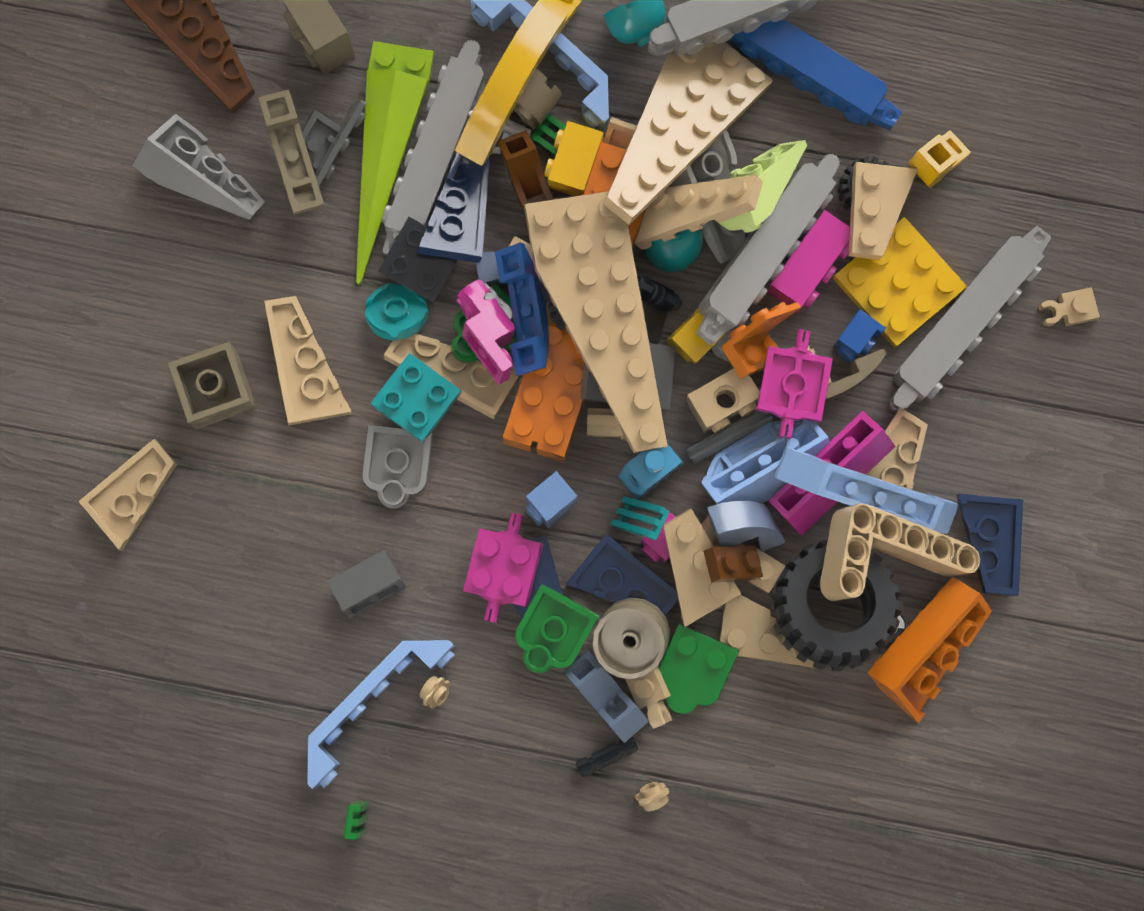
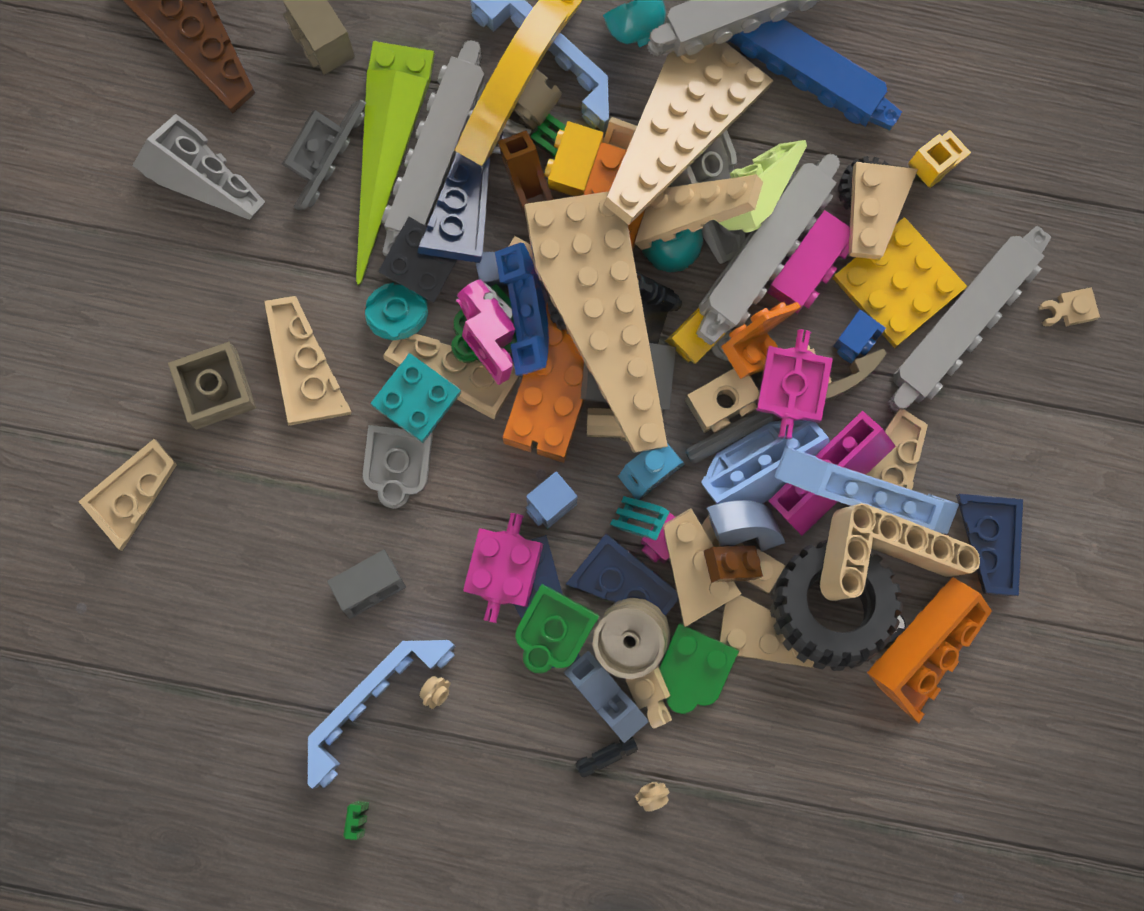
dark tan slope [258,89,324,215] -> none

